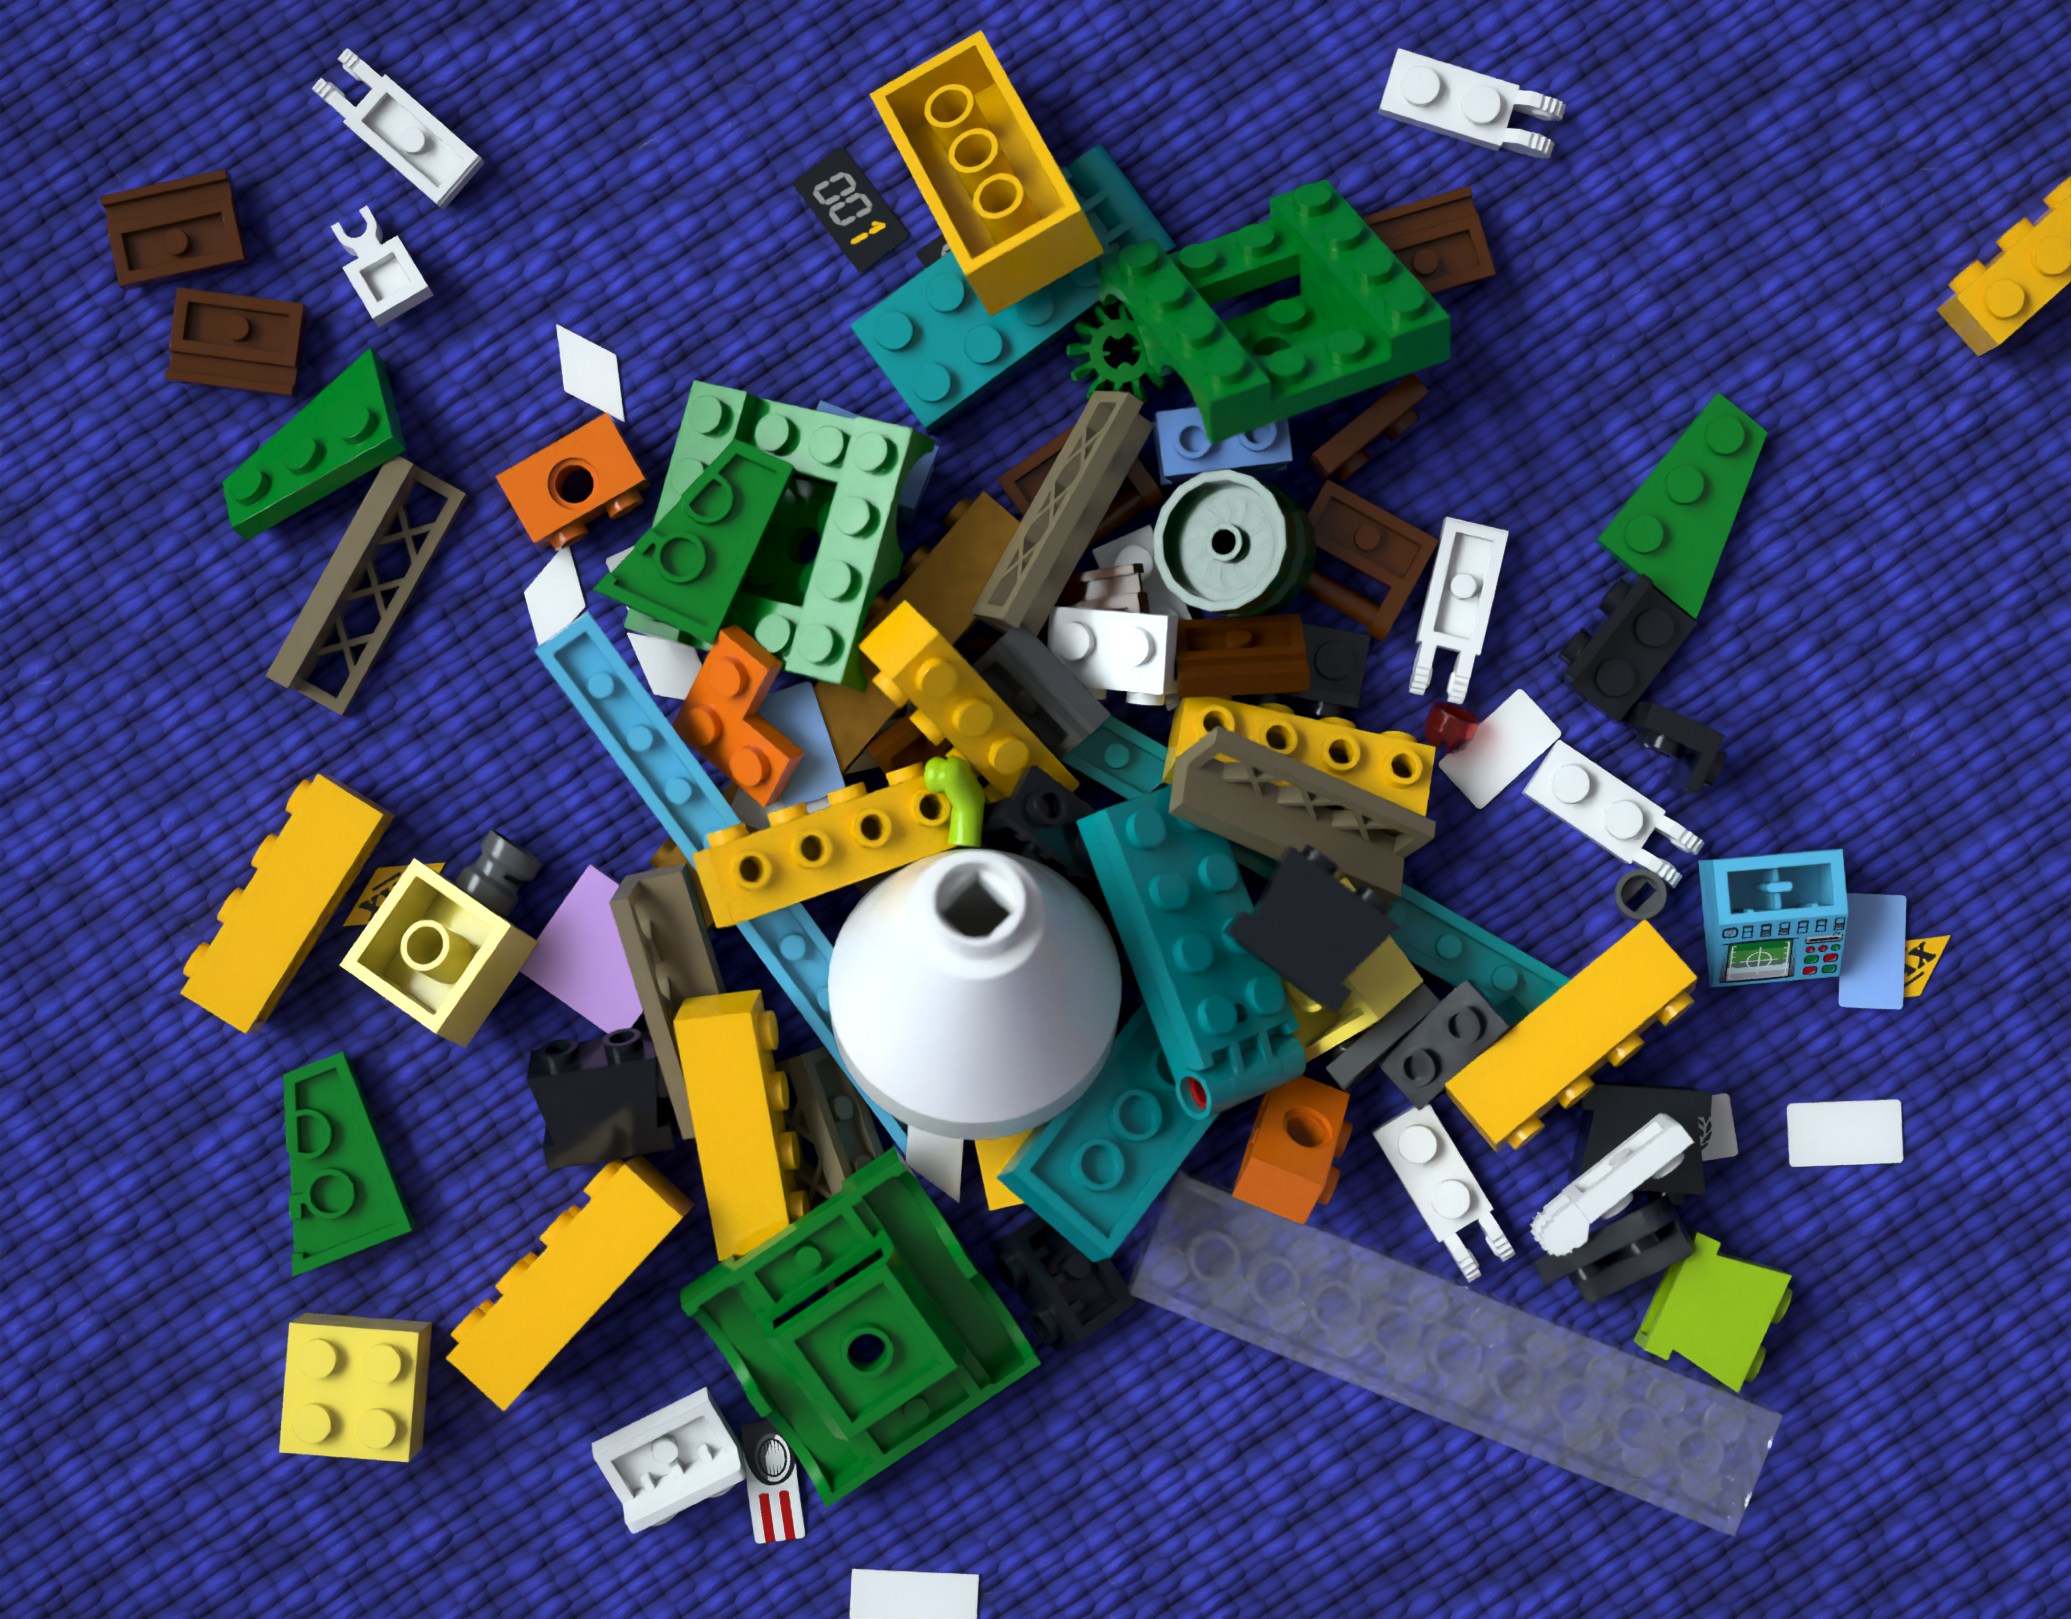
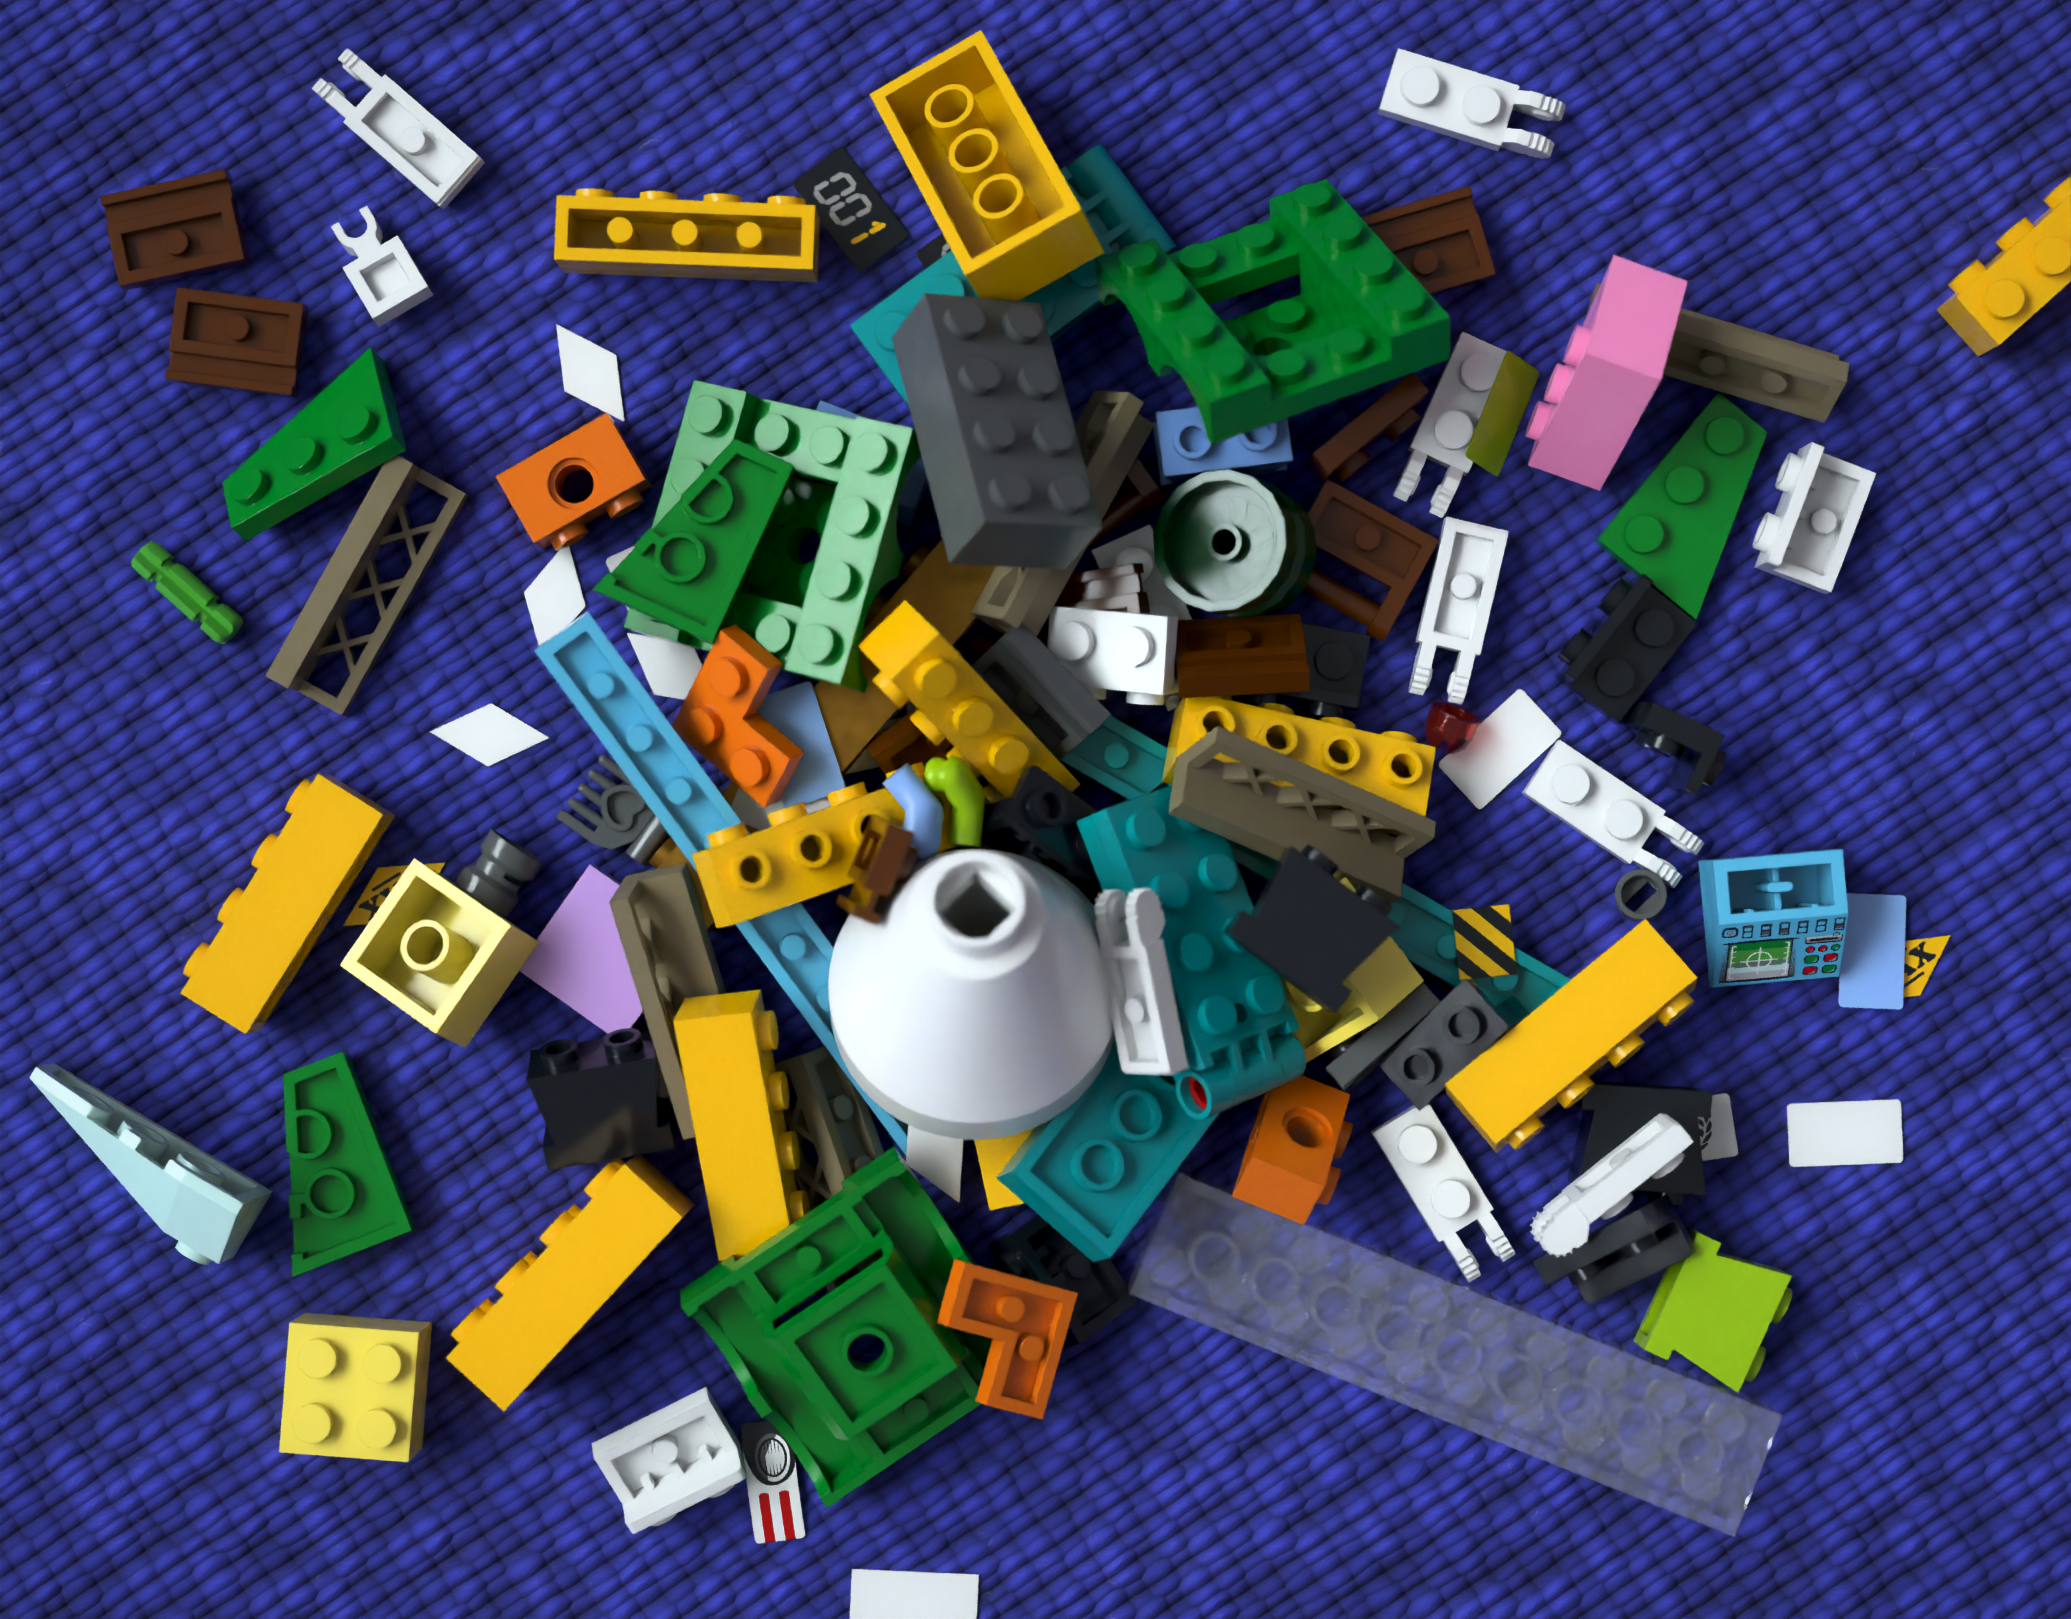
green gear [1067,301,1167,406] -> none
none -> light aqua wedge [30,1063,272,1266]
none -> bright green axle [131,541,243,644]
none -> white sticker [430,703,549,766]
none -> yellow brick [554,188,820,283]
none -> dark grey piece [556,755,669,866]
none -> reddish brown plate [836,814,918,925]
none -> light blue arm [883,763,943,864]
none -> dark grey brick [892,293,1102,569]
none -> orange plate [937,1259,1078,1420]
none -> white hinge [1093,888,1188,1075]
none -> white hinge [1393,332,1520,518]
none -> sticker [1452,904,1517,980]
none -> lime sticker [1465,351,1539,476]
none -> bright pink wedge [1525,255,1688,491]
none -> dark tan fence [1587,283,1850,423]
none -> white bracket [1753,442,1876,594]

